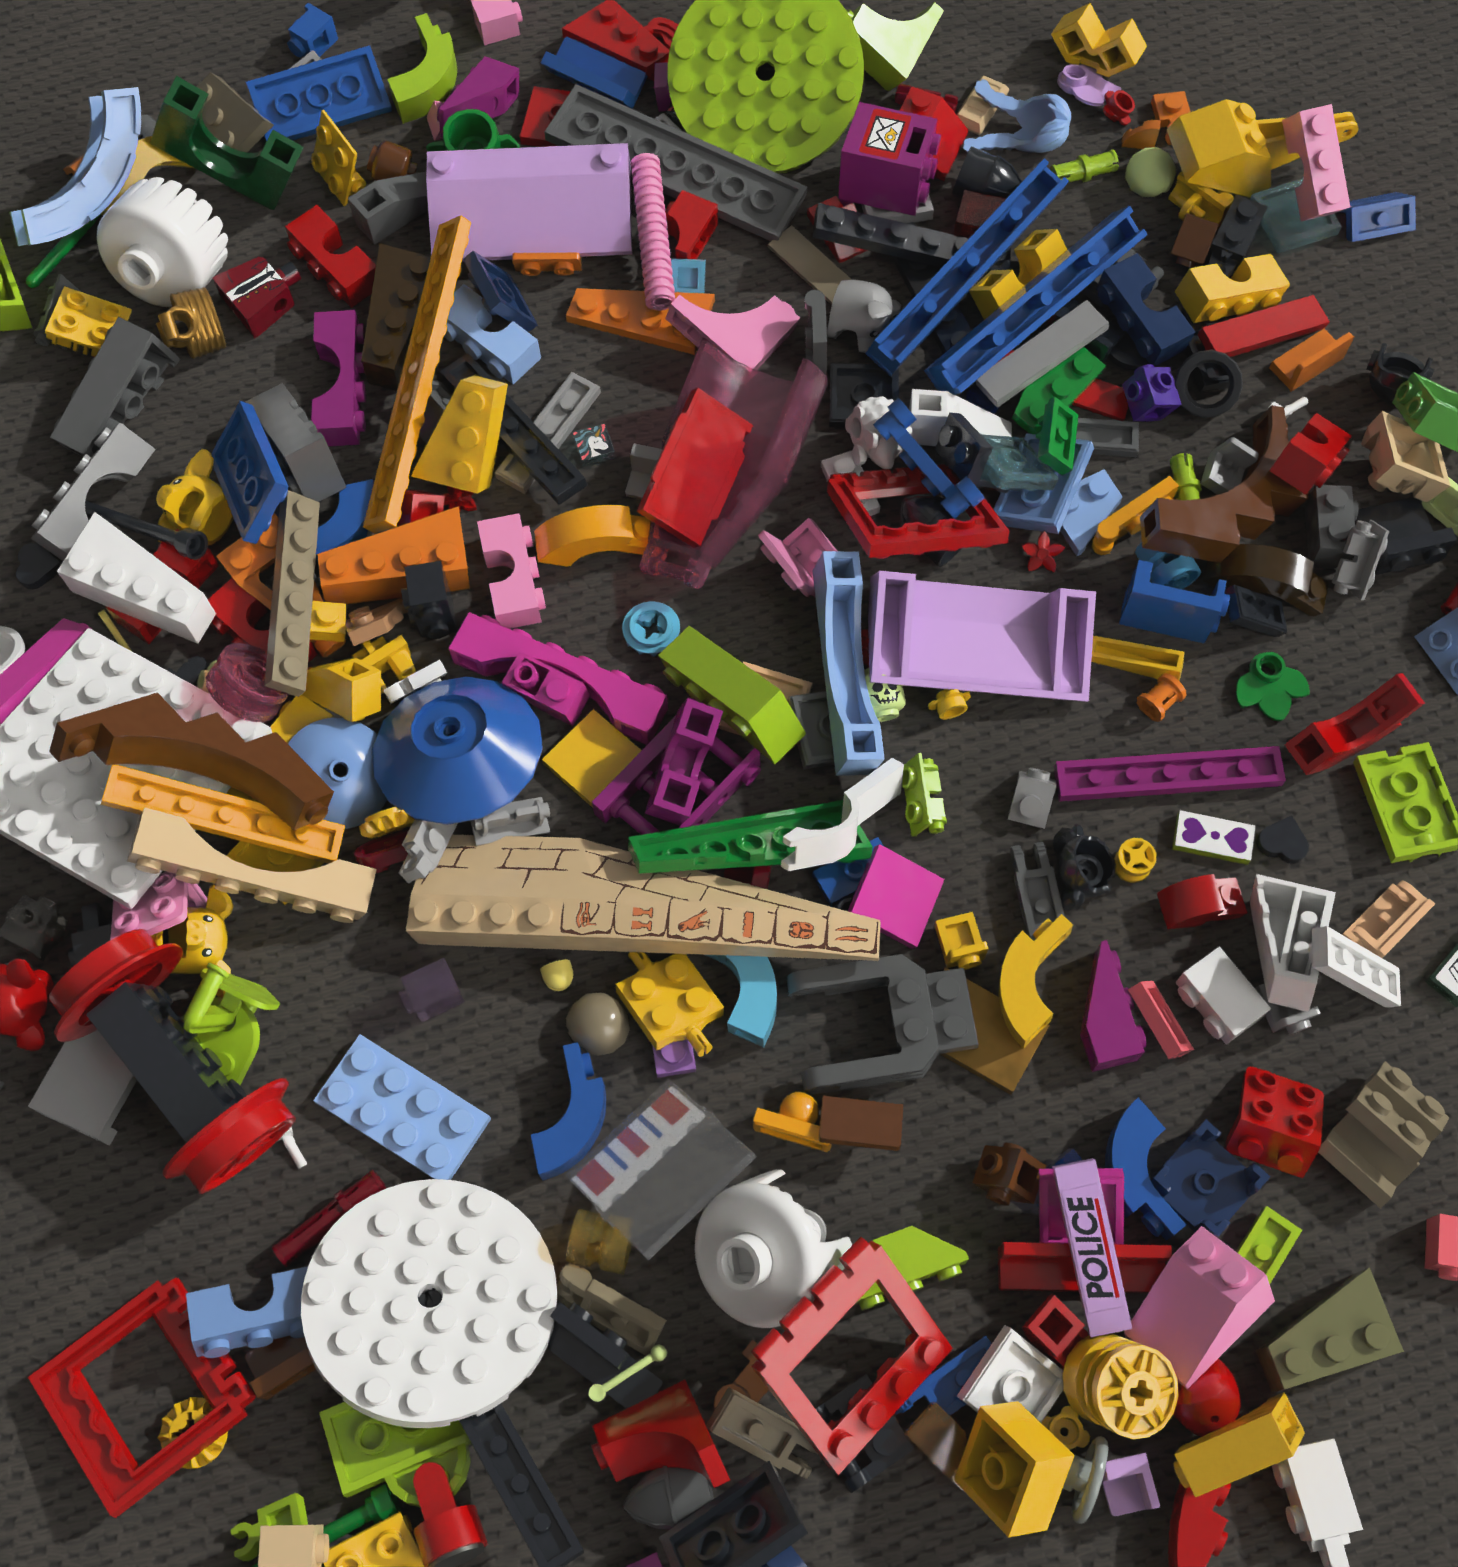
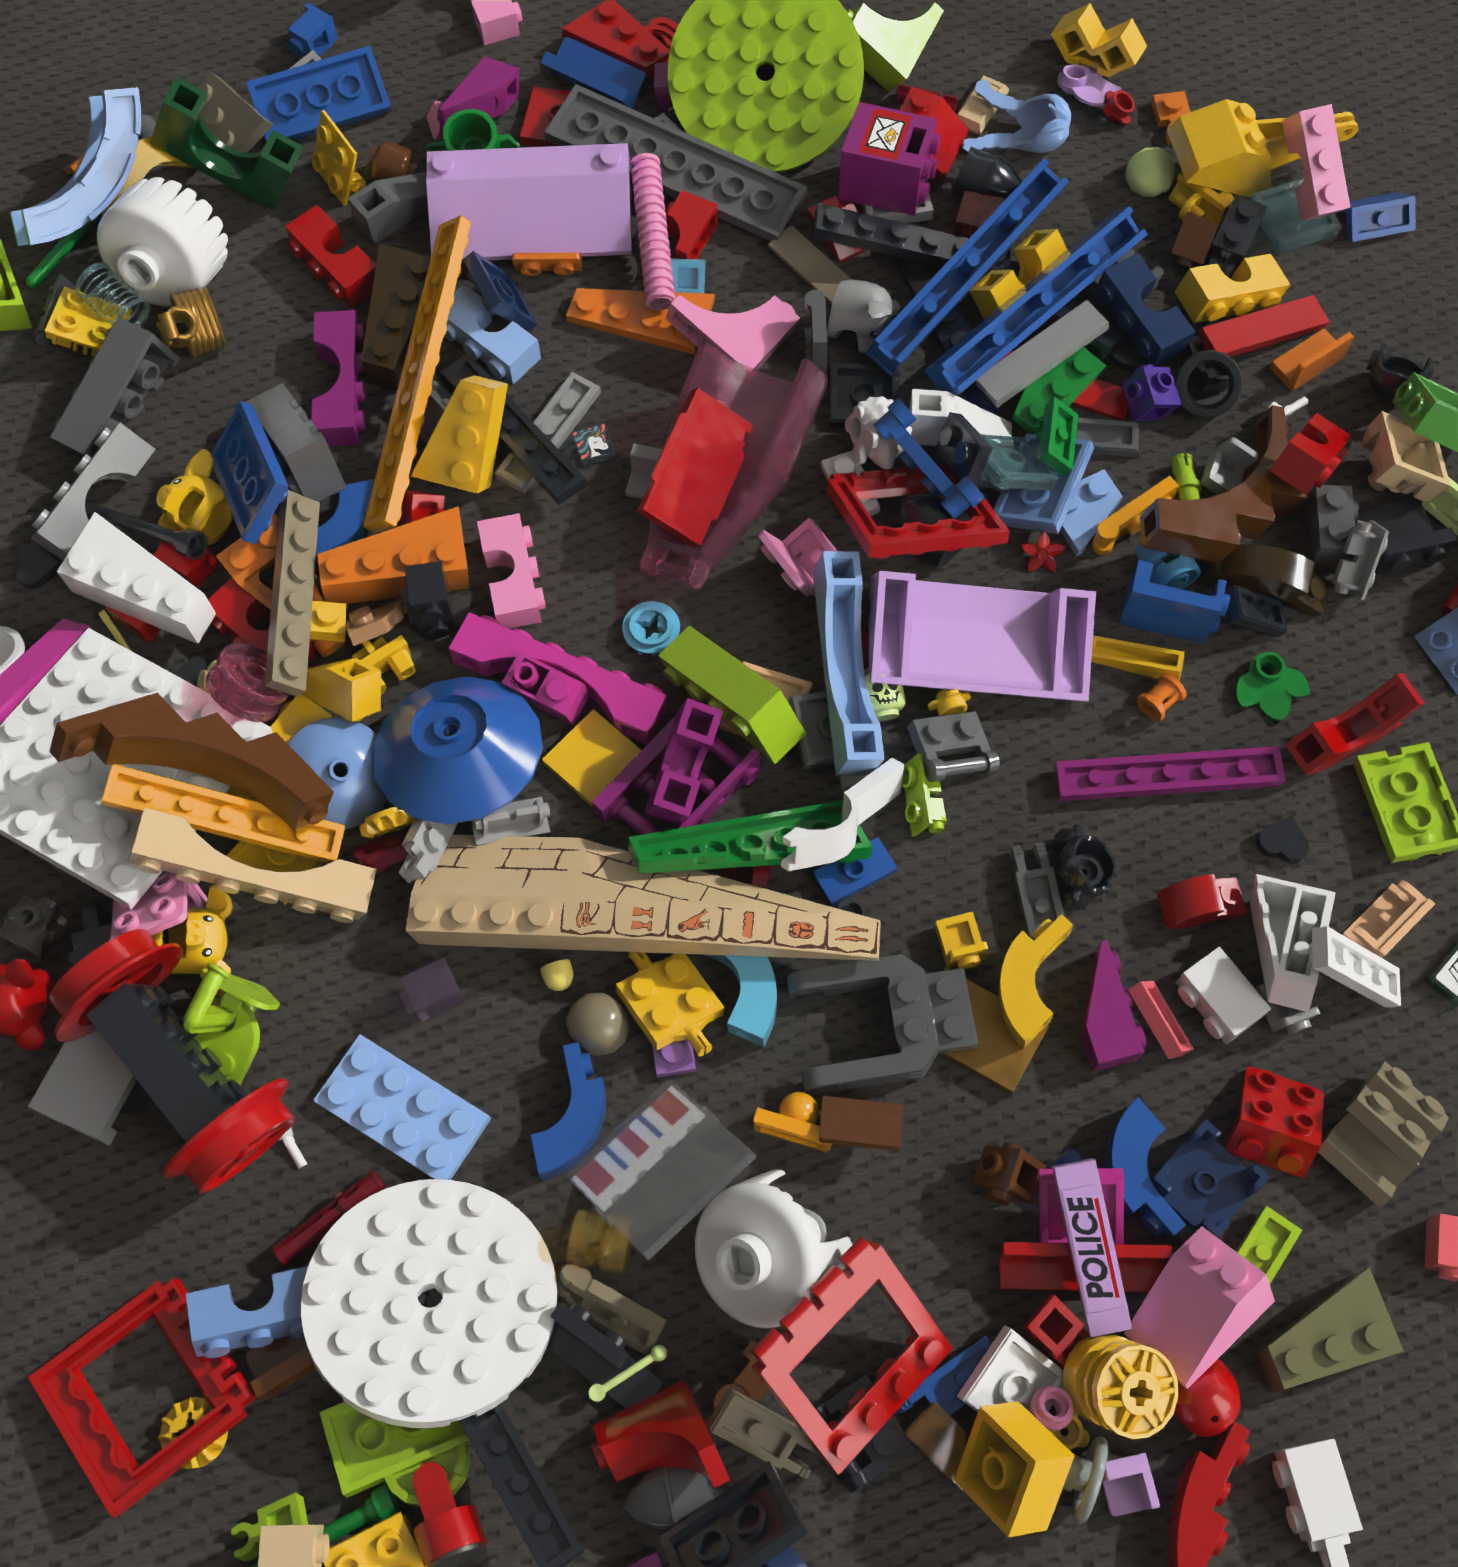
dark red torso [212,257,301,338] -> none
white plate [384,660,447,704] -> none
lime arch [387,13,457,124] -> none
red plant [441,486,477,512] -> none
light orange arch [534,505,658,566] -> none
dark pink tile [848,844,945,949] -> none
lime slope [854,1226,969,1311] -> none
light grey bracket [1008,768,1056,829] -> none
lime pin [1050,150,1119,183] -> none
yellow wheel [1114,838,1156,883] -> none
orange tile [1122,120,1161,149] -> none
tile [1172,810,1255,865] -> none
yellow arch [1173,1392,1305,1498] -> none
none -> clear light blue piece [76,262,150,327]
none -> dark grey plate [907,711,1000,782]
none -> bright pink plate [1030,1385,1074,1431]

